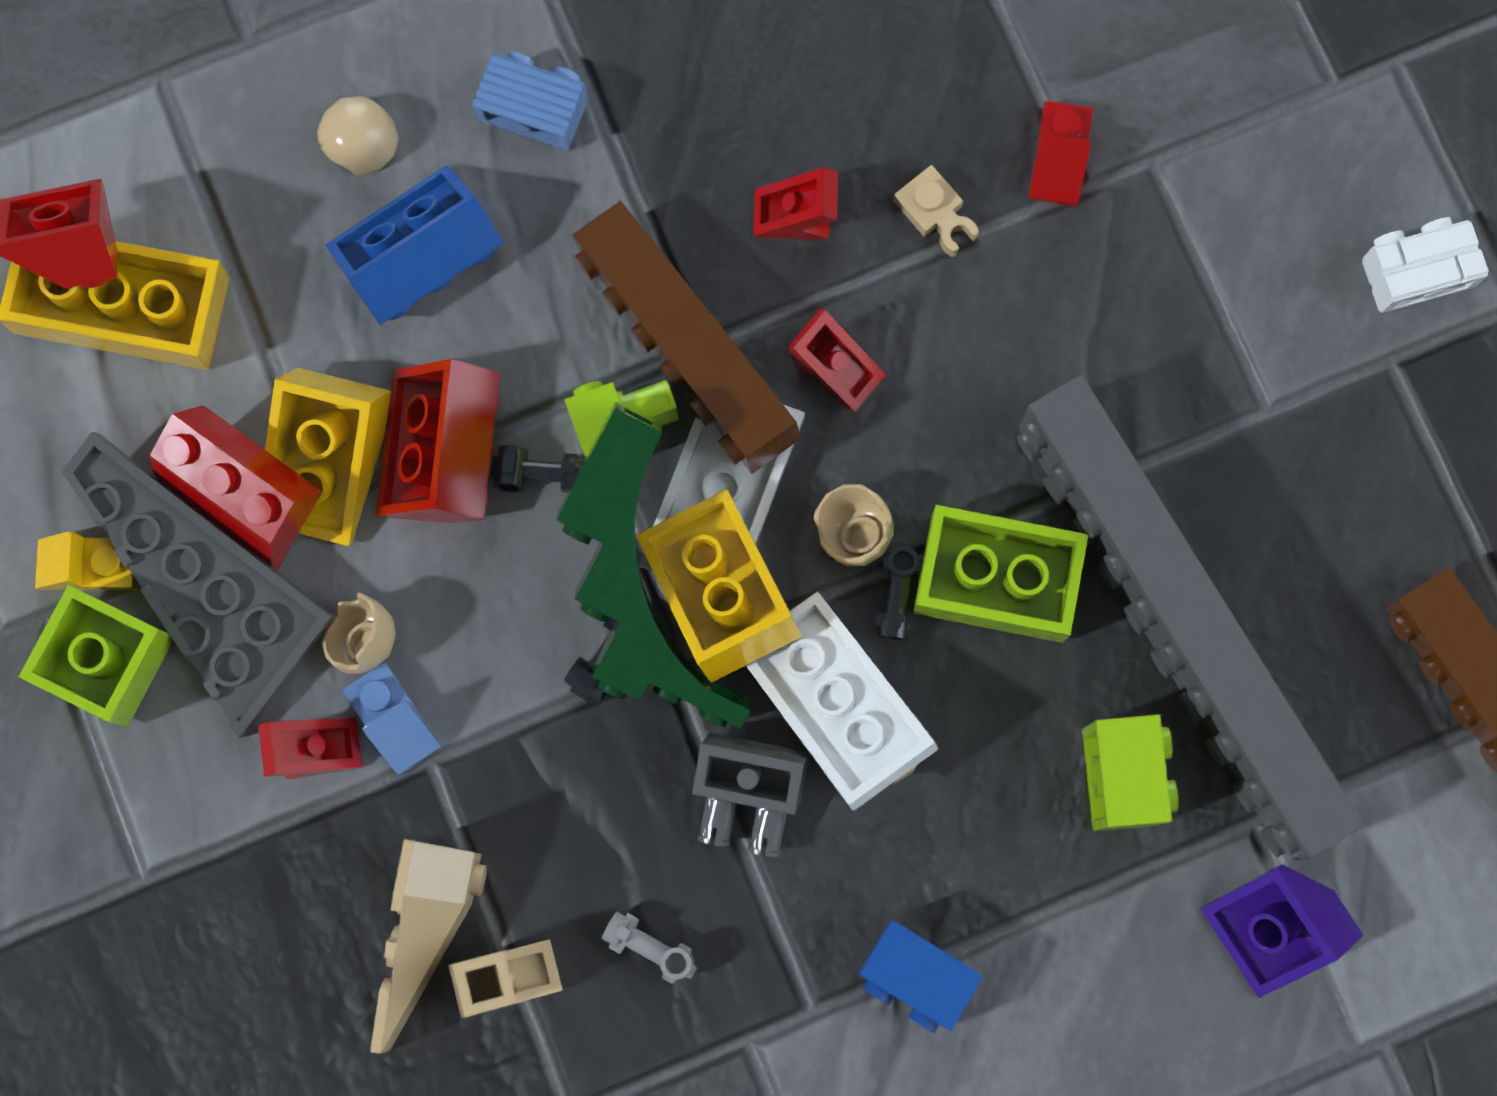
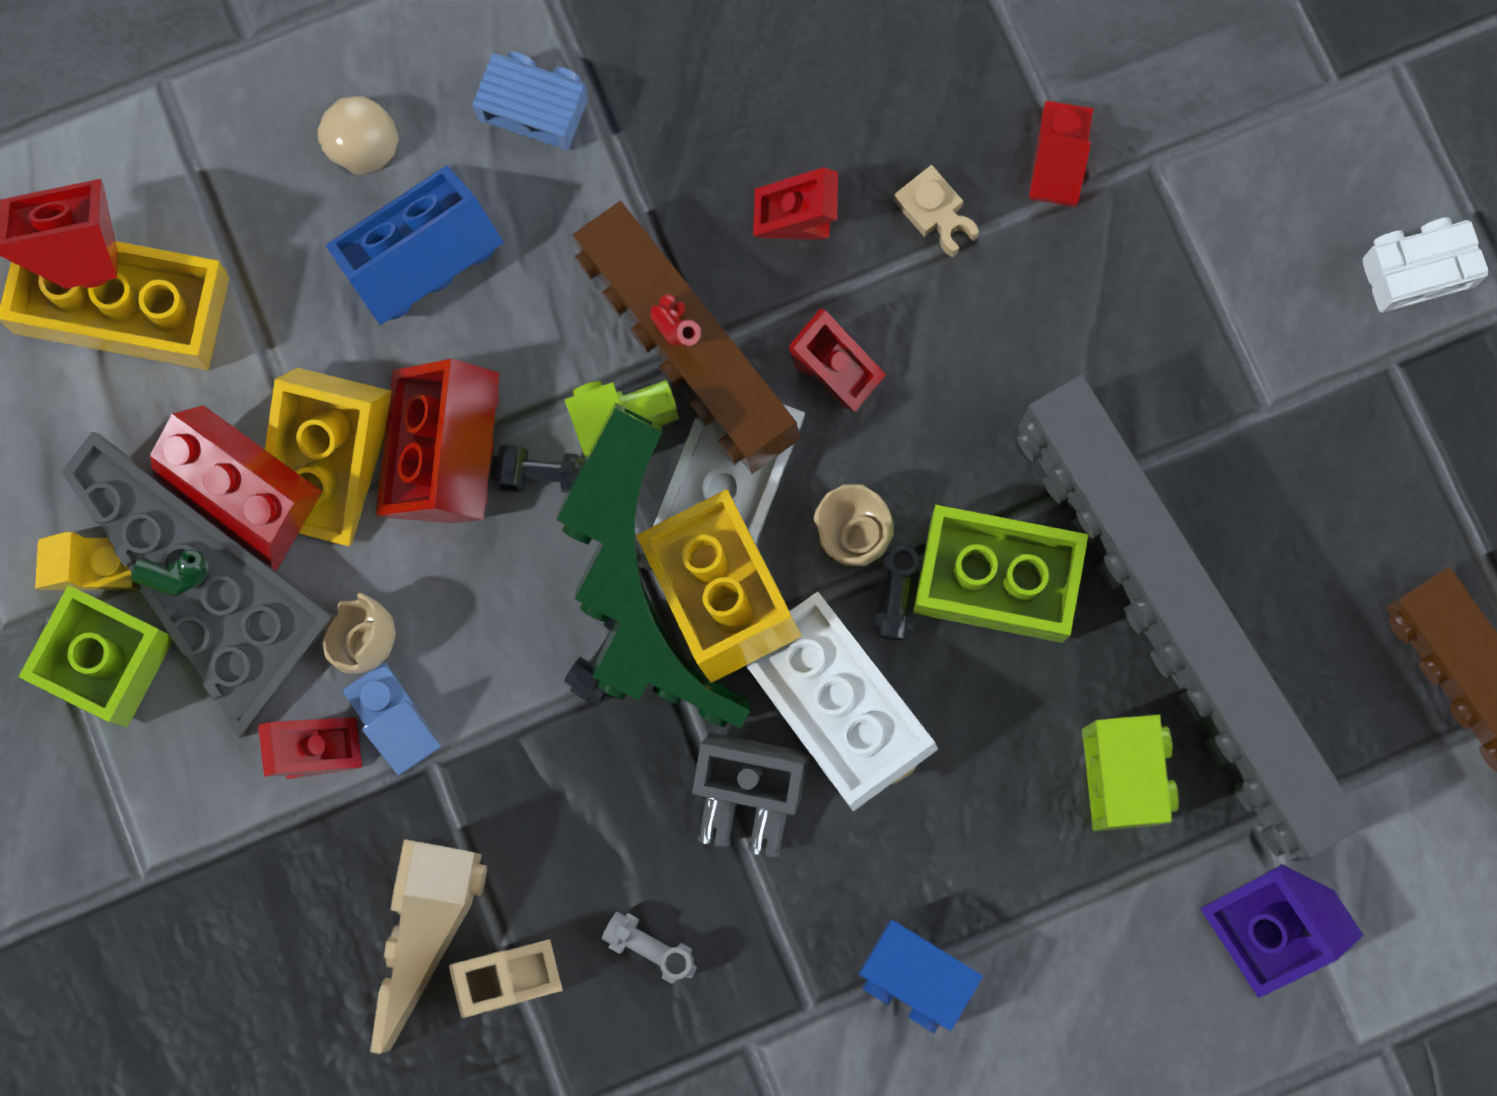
none -> dark green arm [131,549,209,596]
none -> red arm [650,294,701,347]

